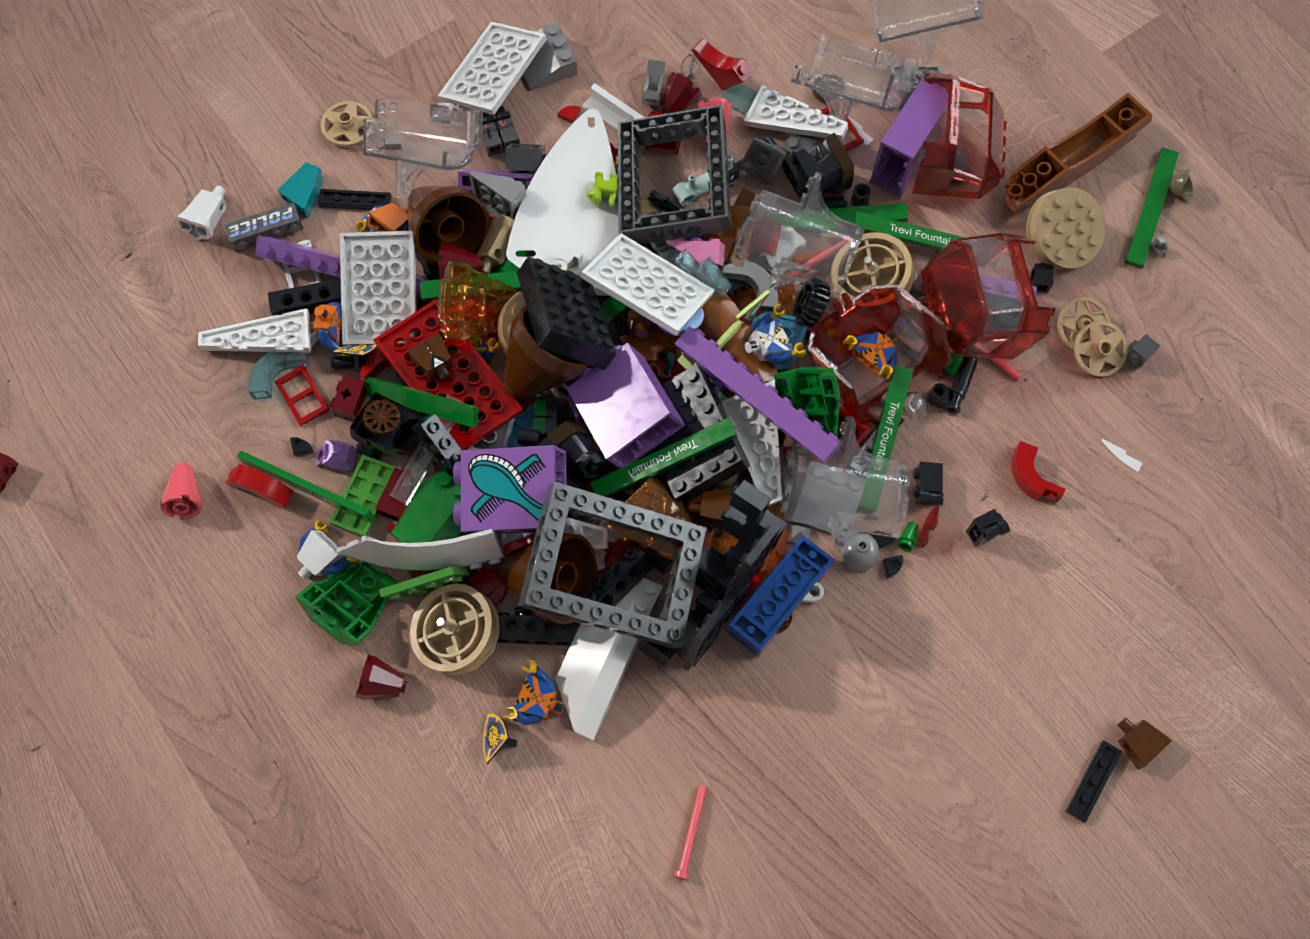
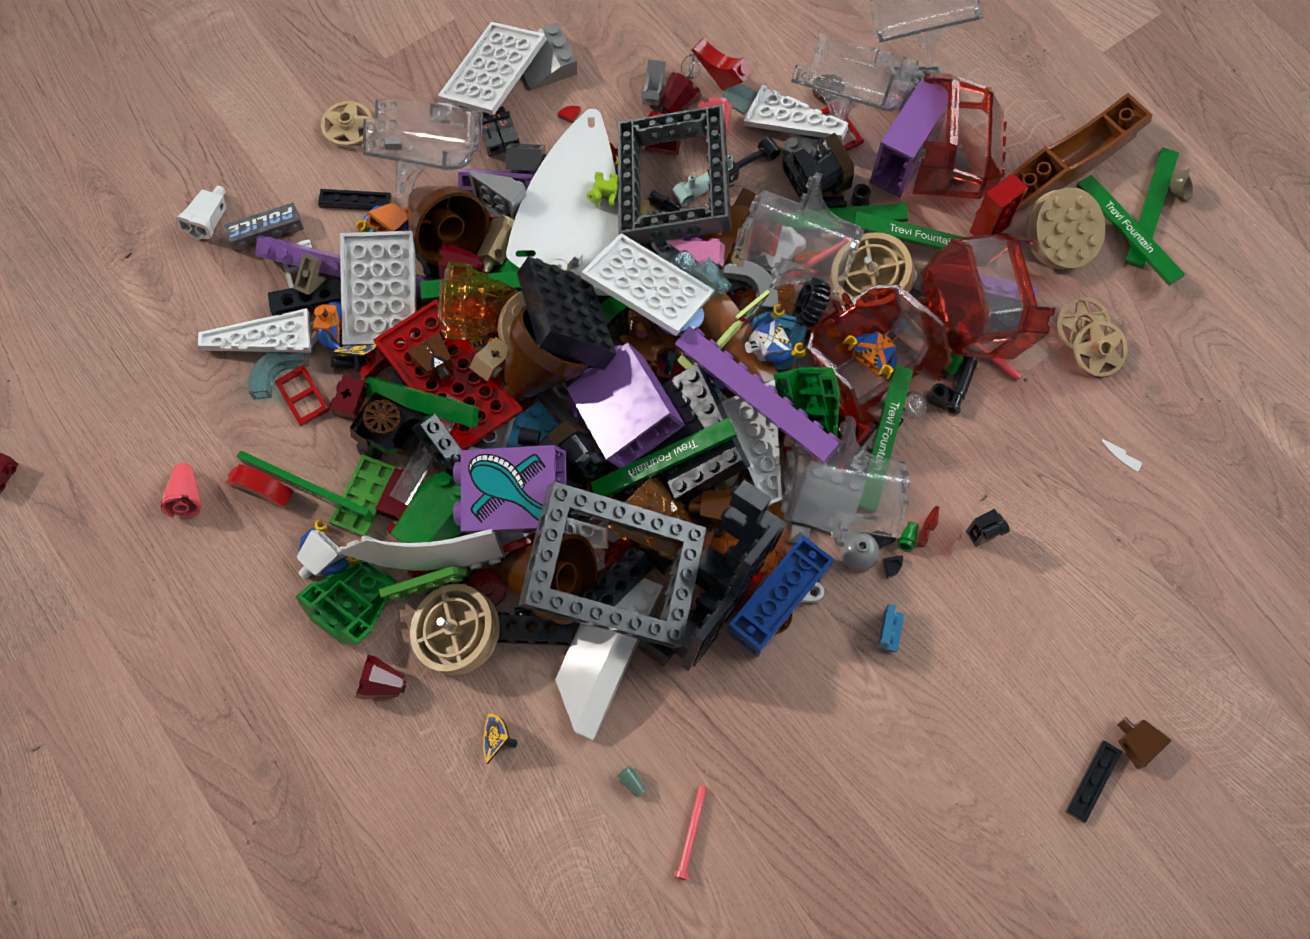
teal slope [278,162,324,218] -> none
black tile [290,437,314,457] -> none
medium lavender piece [316,440,357,472] -> none
torso [503,660,565,725] -> none
hips [533,400,569,441] -> none
white panel [583,83,644,131] -> none
flat silver slope [739,137,787,184] -> none
white sticker [846,114,873,146] -> none
black hinge [913,461,944,506] -> none
red arch [1011,440,1066,502] -> none
black brick [1030,263,1054,293] -> none
dark grey brick [1127,334,1160,368] -> none
light grey tile [1150,234,1169,258] -> none
none -> dark tan slope [294,253,326,295]
none -> tan brick [469,337,508,381]
none -> sand green cone [617,765,646,798]
none -> dark azure bracket [877,604,904,652]
none -> red brick [969,173,1028,243]
none -> green tile [1076,175,1185,286]

